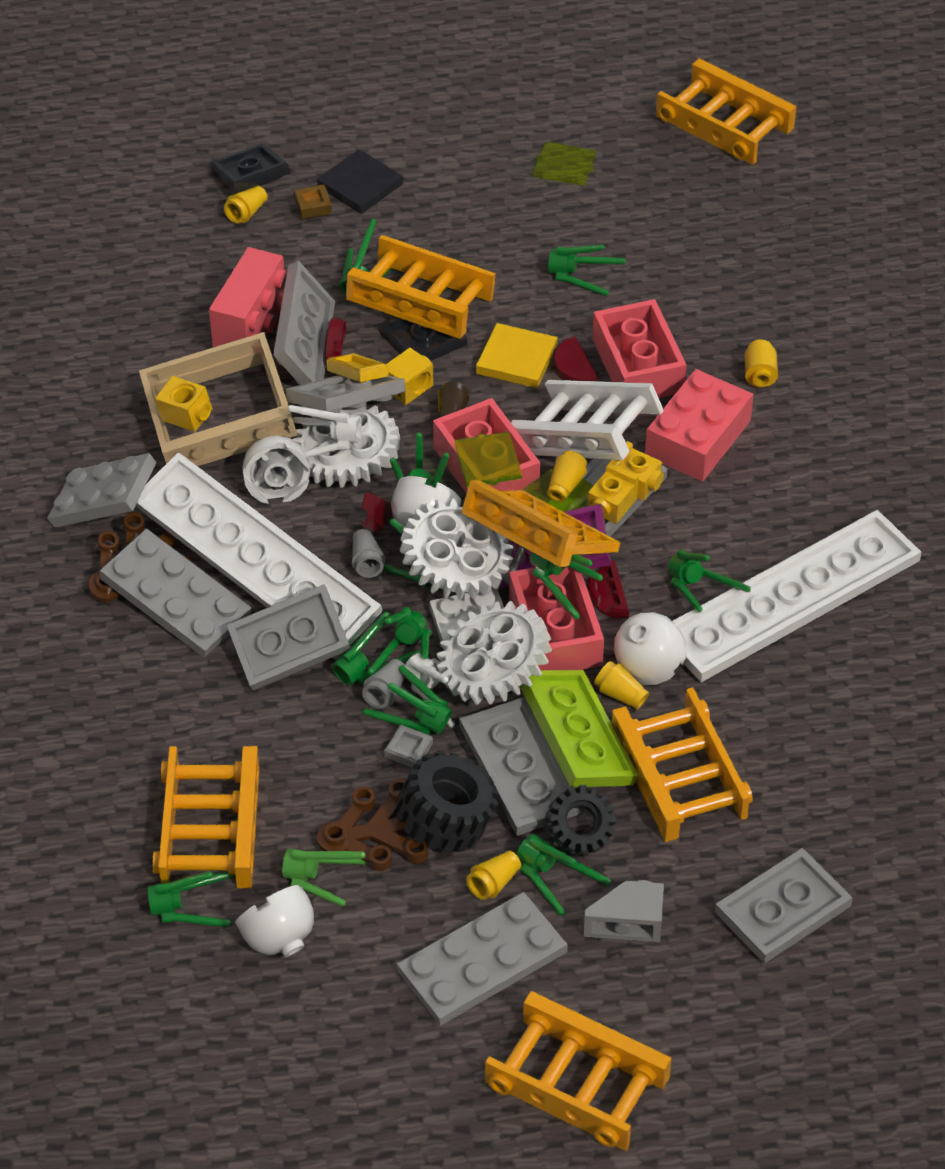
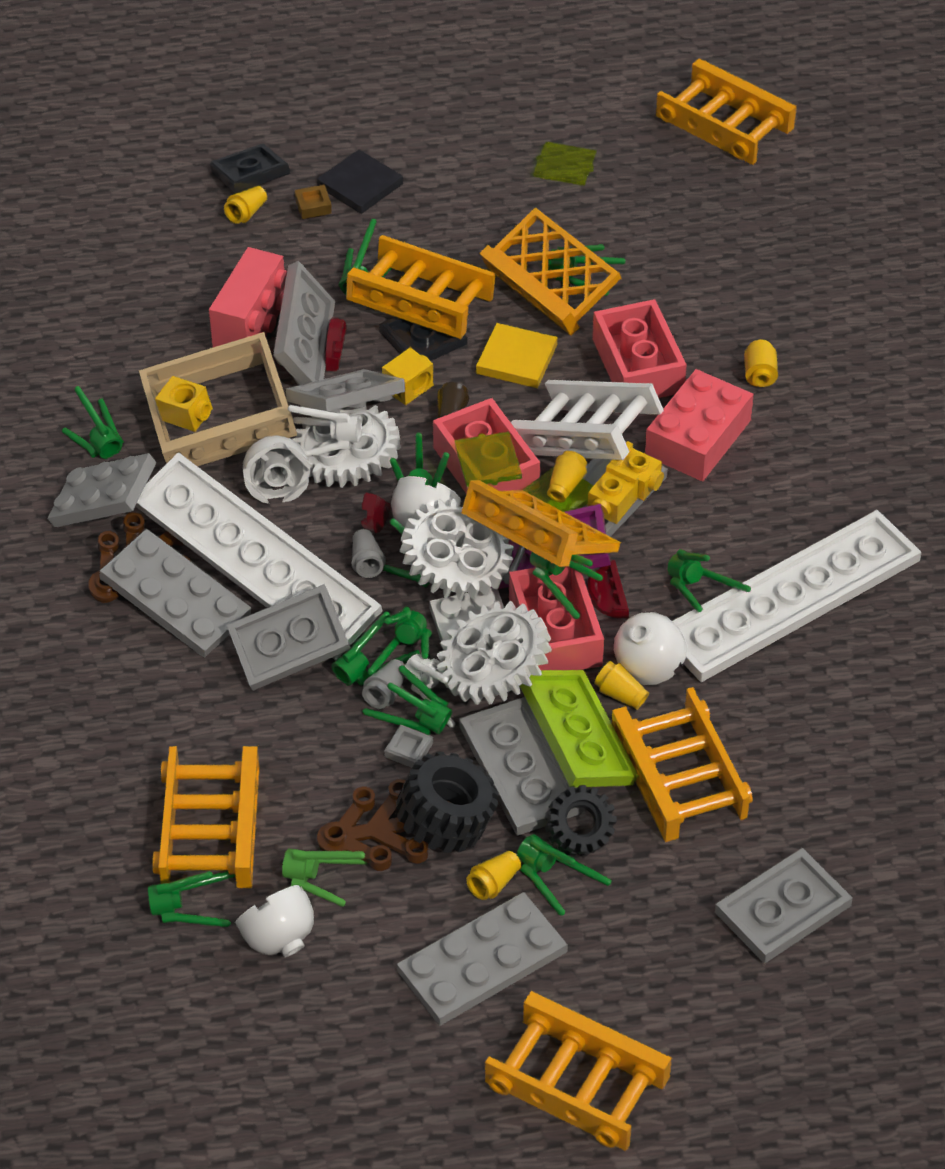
yellow tile [326,353,388,382] -> none
dark red tile [554,336,598,382] -> none
light grey slope [584,880,664,942] -> none
none -> green plant [62,386,124,459]
none -> light orange fence [479,207,622,336]

